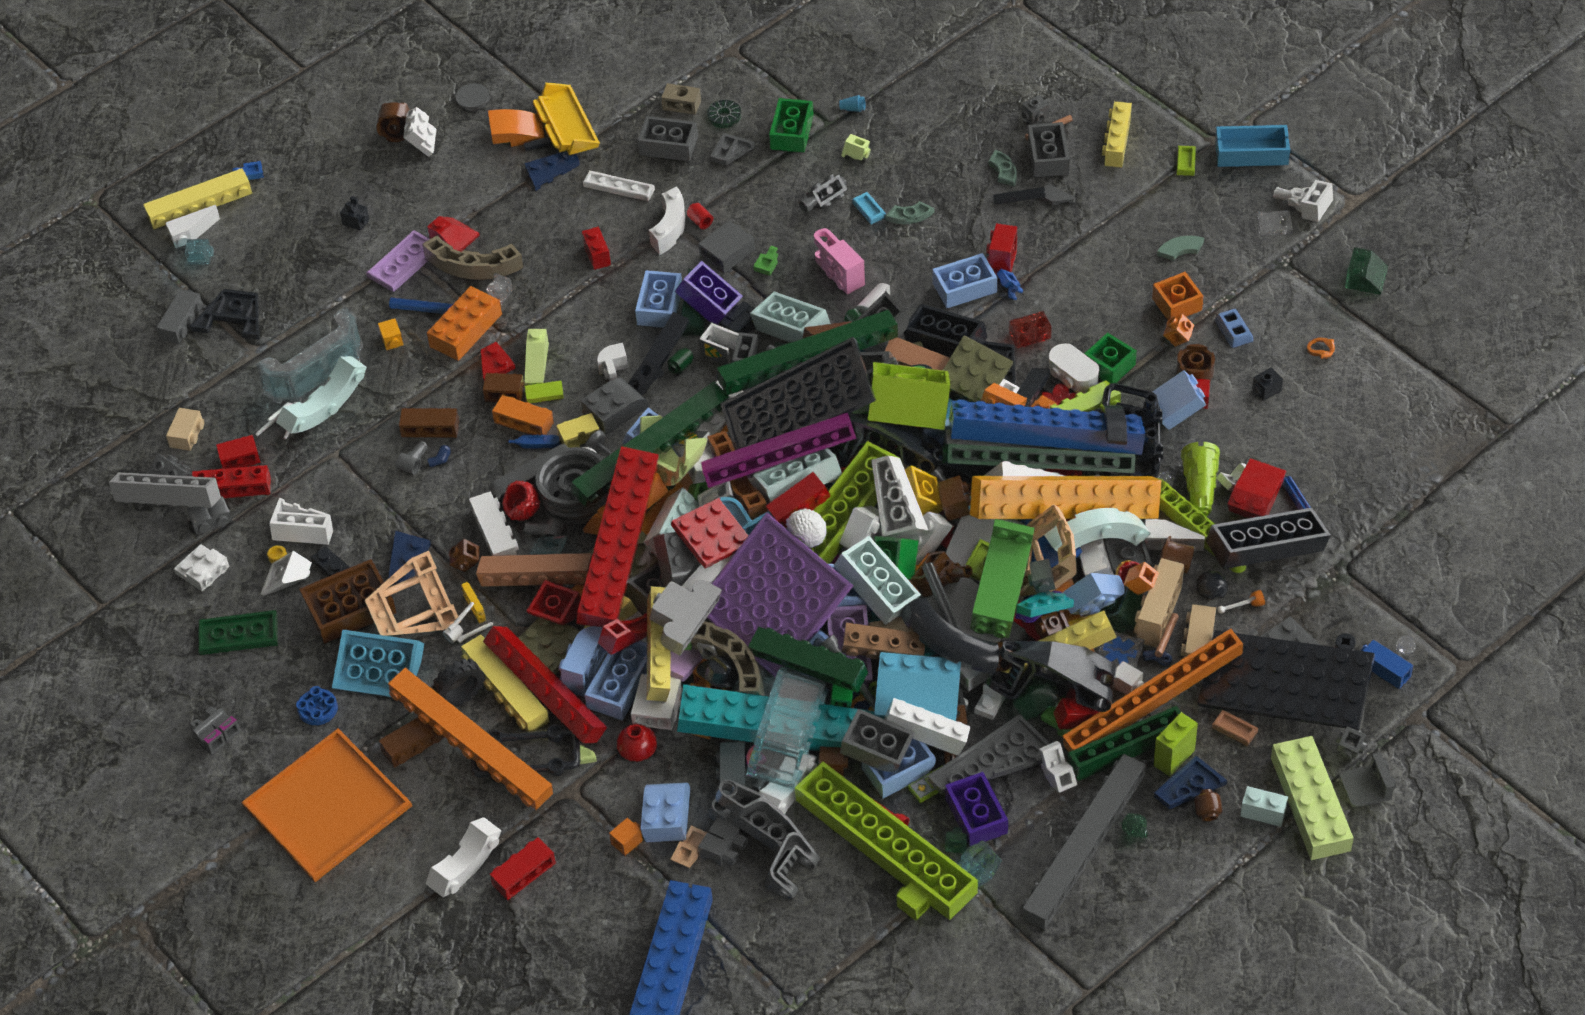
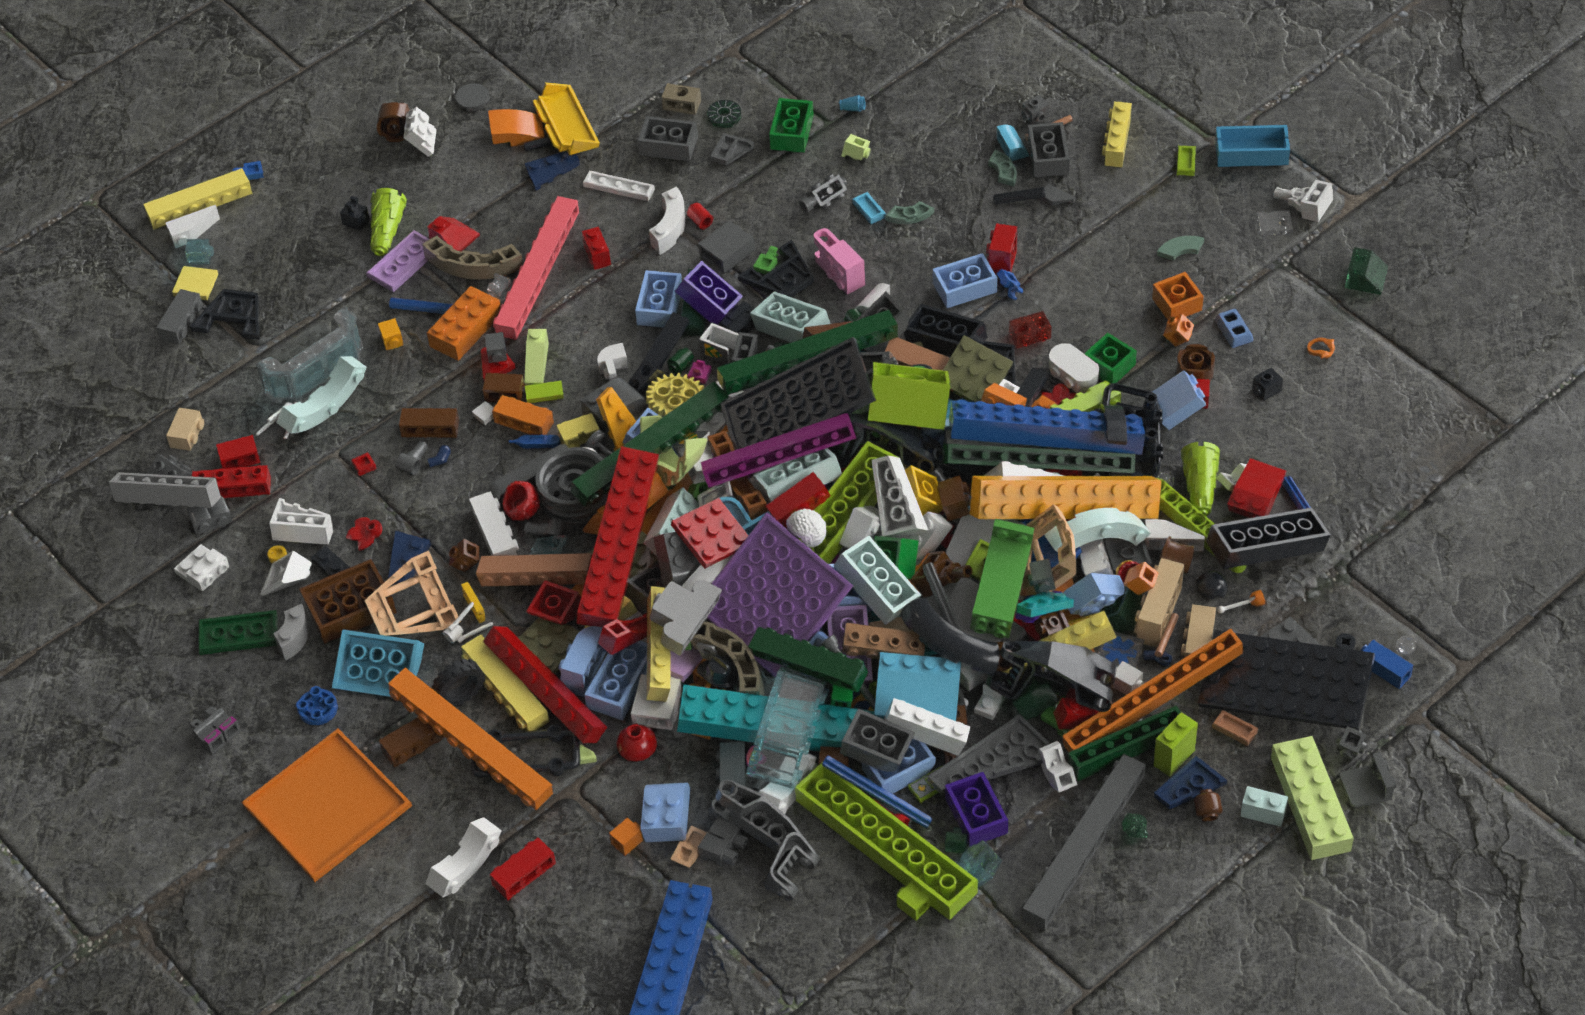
none -> light yellow tile [172,266,218,300]
none -> light grey brick [273,604,309,661]
none -> red plate [346,517,382,551]
none -> red tile [351,452,377,476]
none -> lime cone [370,188,407,256]
none -> white tile [472,401,494,425]
none -> dark grey brick [485,332,507,363]
none -> coral brick [493,196,579,340]
none -> light orange wing [596,387,636,451]
none -> light yellow gear [646,373,704,416]
none -> dark pink tile [688,360,712,384]
none -> black wing [738,239,814,298]
none -> blue axle [822,756,932,828]
none -> medium azure brick [997,125,1029,161]

